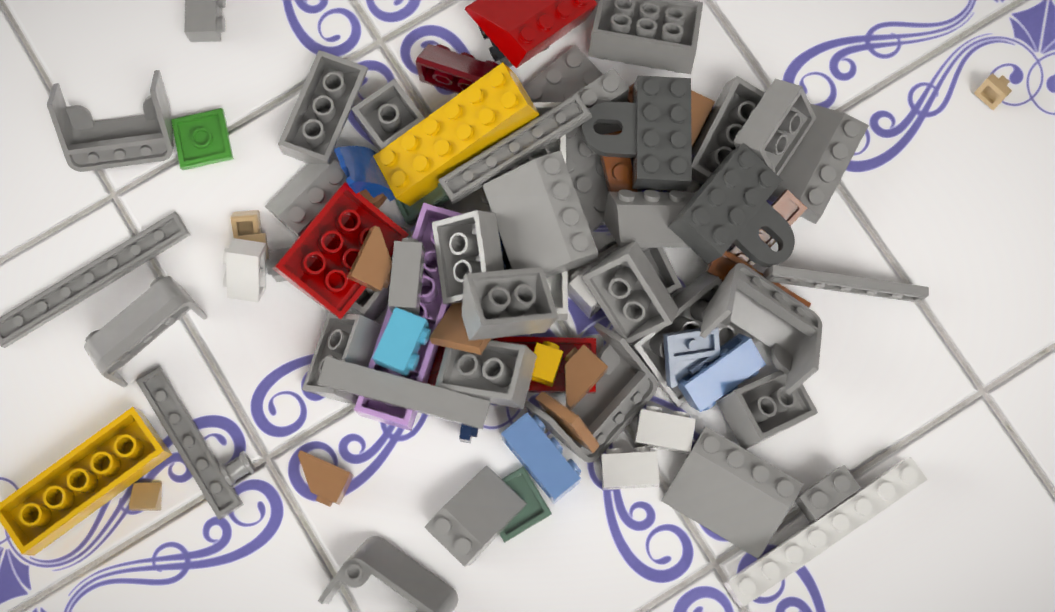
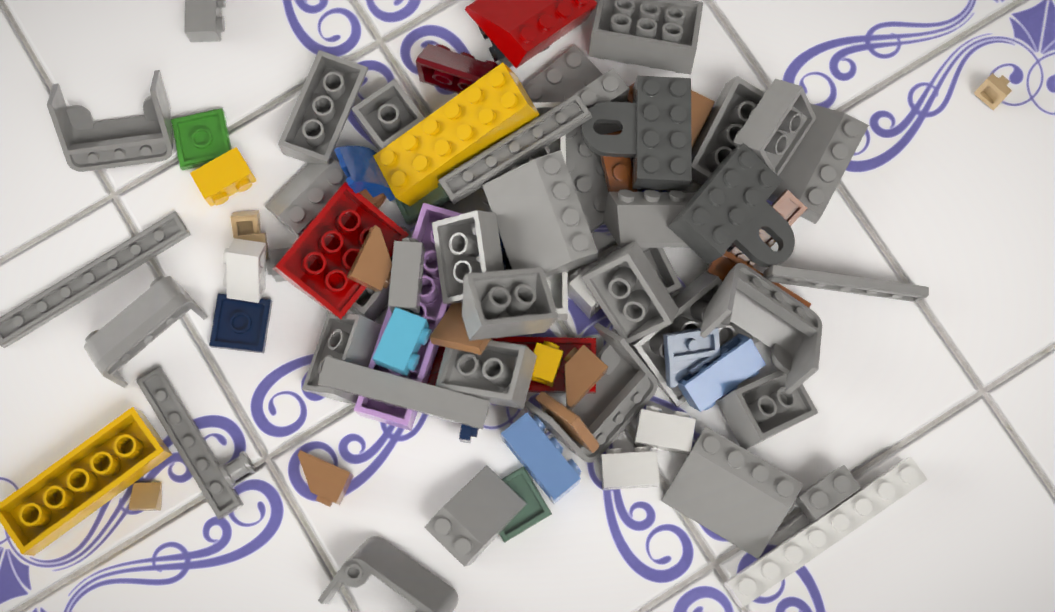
none -> yellow brick [190,147,257,207]
none -> dark blue tile [209,293,273,354]

